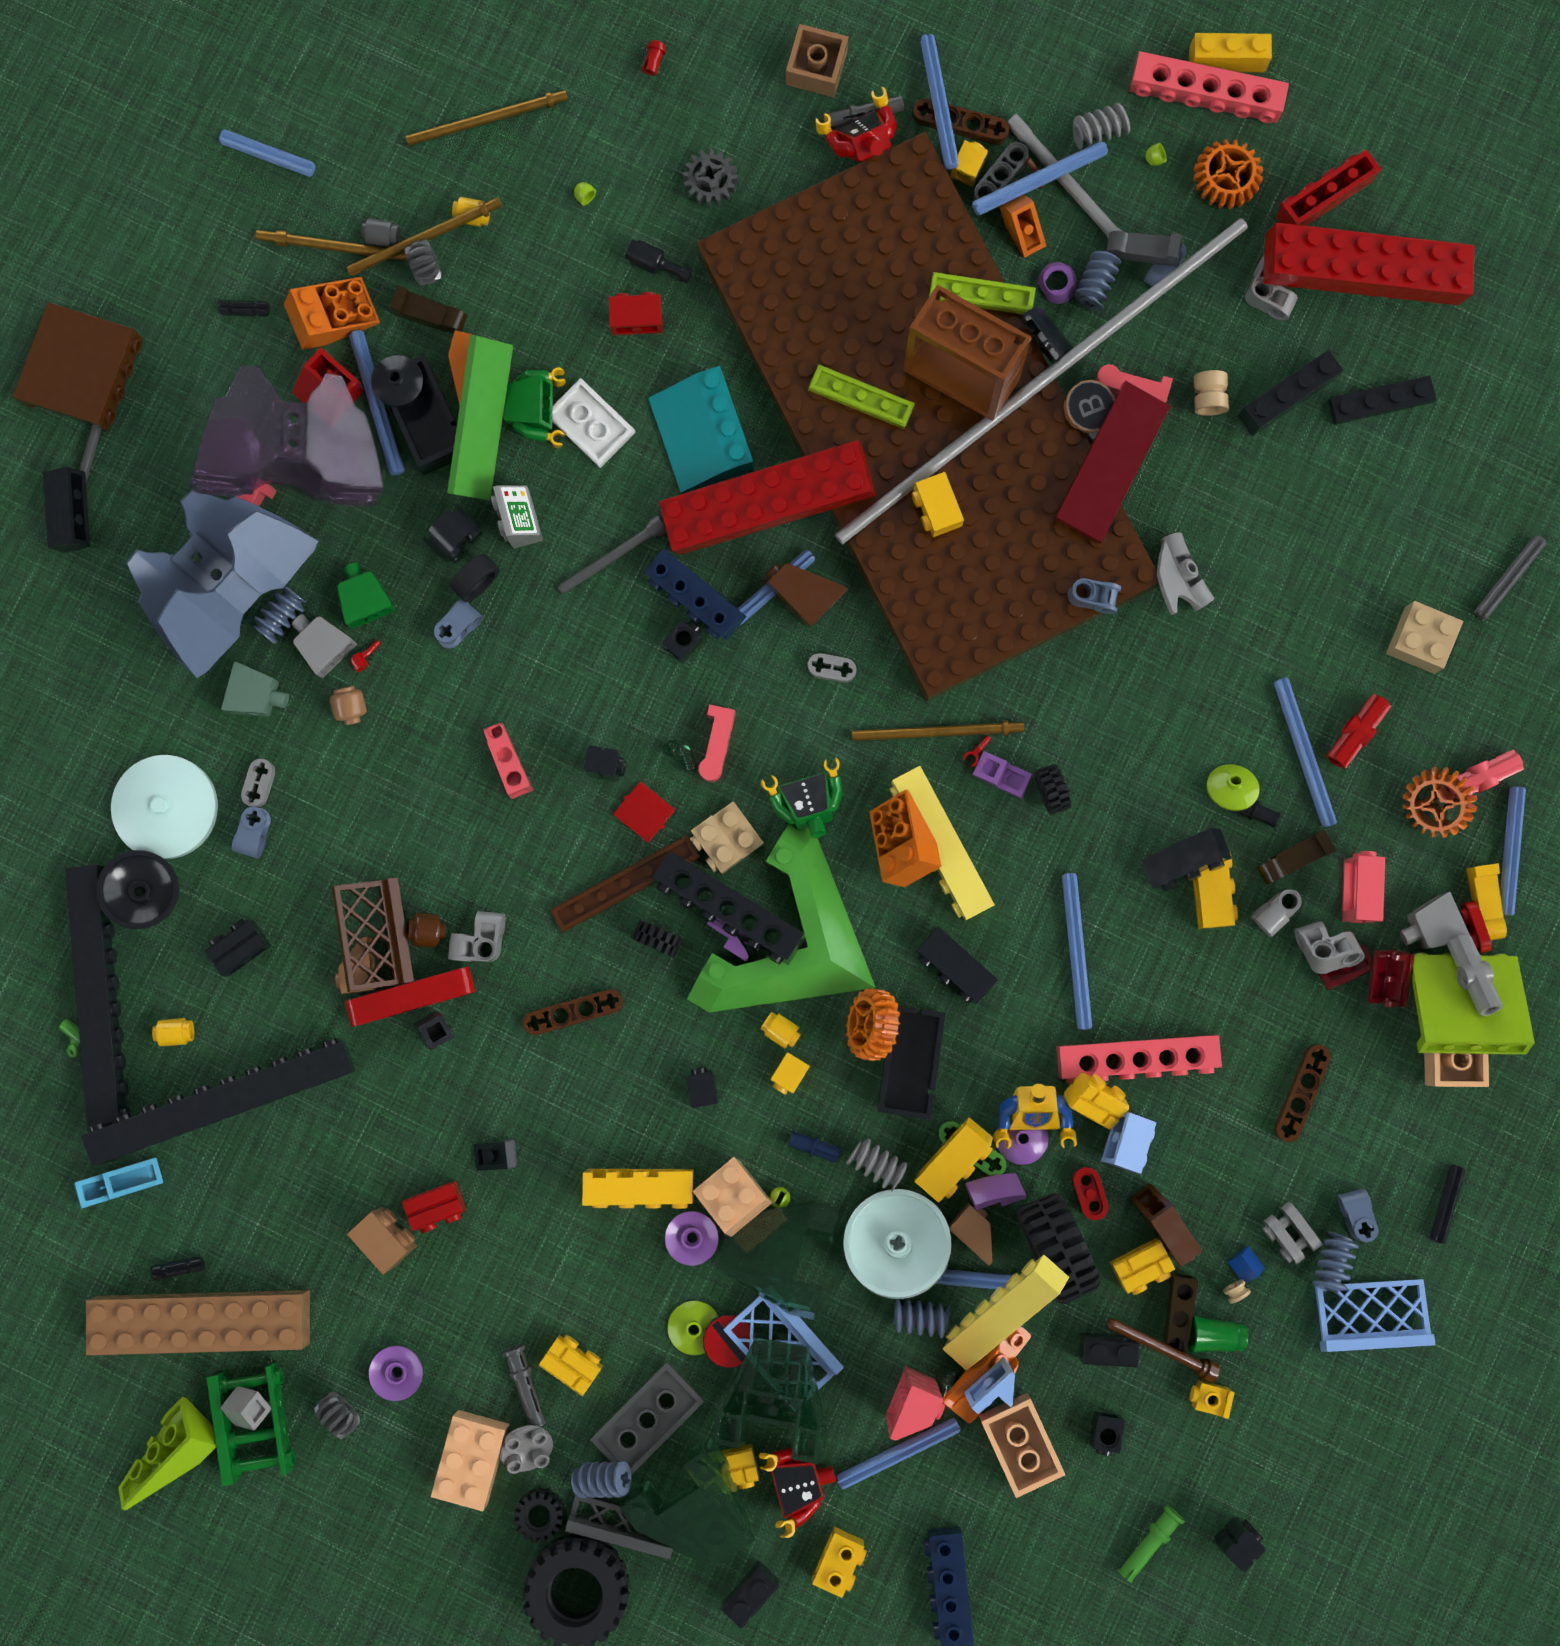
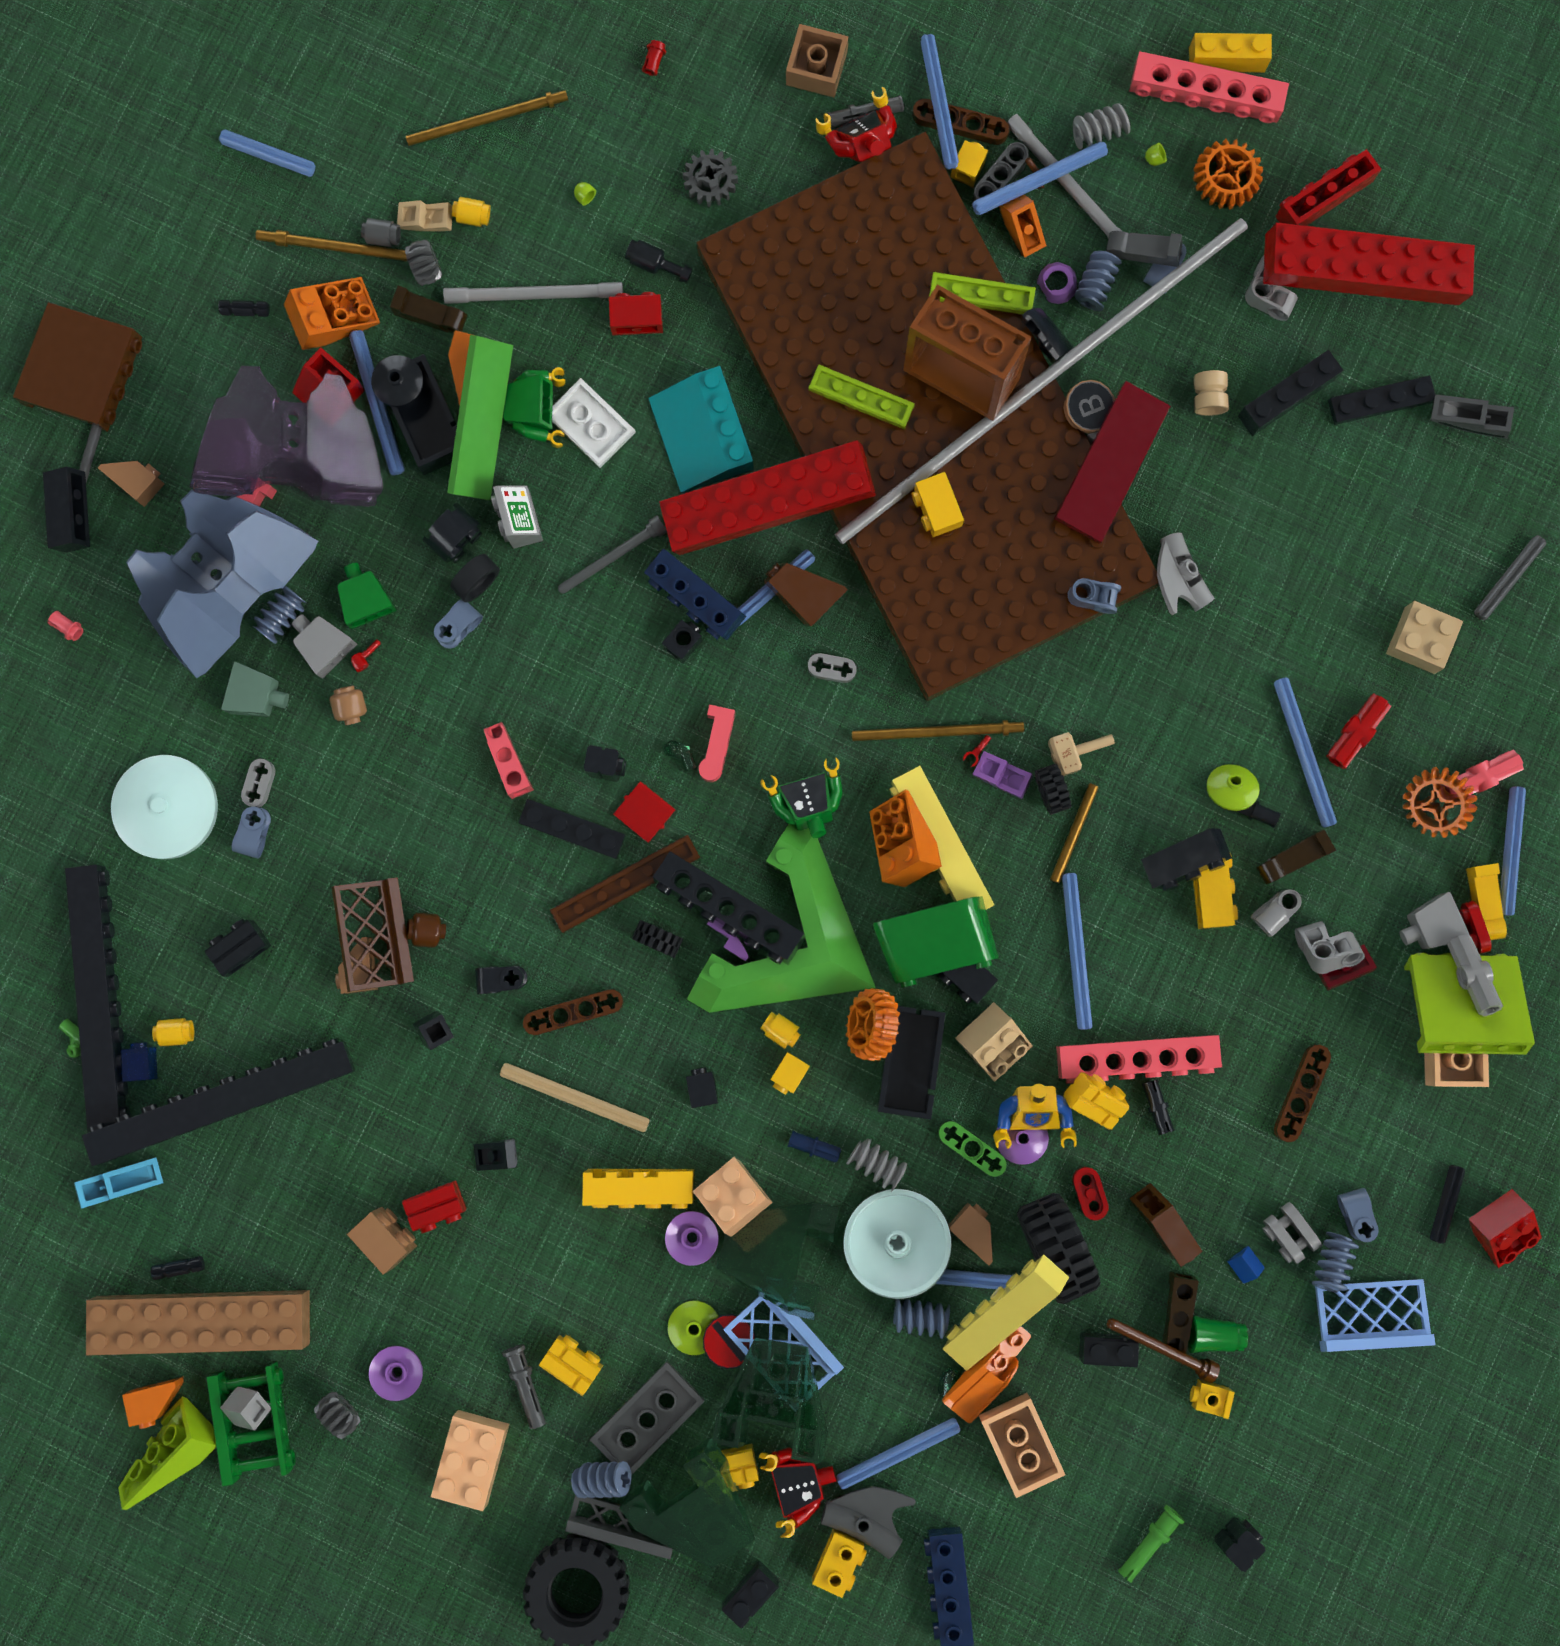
black dish [96,850,179,929] -> none
red beam [344,966,476,1027] -> none
pearl gold bar [347,197,503,276] -> none
light grey piece [448,911,505,962] -> none
light grey dish [499,1425,553,1474] -> none
black tyre [514,1488,565,1543] -> none
tan plate [690,801,764,874] -> none
lime hinge [769,1187,791,1209] -> none
coral slope [885,1366,945,1441] -> none
yellow brick [914,1117,993,1202] -> none
light blue slope [964,1357,1015,1414] -> none
medium lavender slope [966,1173,1026,1210] -> none
black brick [1089,1411,1125,1456] -> none
coral leg [1095,364,1173,403] -> none
light blue brick [1101,1112,1156,1174] -> none
yellow brick [1110,1238,1175,1295] -> none
tan bush [1223,1279,1251,1304] -> none
coral window [1342,851,1385,924] -> none
dark red hinge [1367,949,1415,1007] -> none
none -> coral pin [48,611,83,641]
none -> medium nougat slope [98,461,164,507]
none -> clear blue brick [121,1042,158,1082]
none -> orange slope [122,1377,184,1429]
none -> tan slope [397,200,453,232]
none -> light grey piece [443,282,623,304]
none -> black piece [475,966,528,995]
none -> tan axle [500,1063,649,1132]
none -> black plate [518,799,626,860]
none -> dark grey pin [821,1486,916,1559]
none -> green windscreen [873,896,998,988]
none -> tan slope [955,1002,1033,1082]
none -> tan piece [1048,732,1115,776]
none -> pearl gold bar [1050,783,1099,883]
none -> black pin [1142,1079,1175,1135]
none -> dark grey slope [1431,394,1514,439]
none -> red slope [1469,1189,1542,1268]

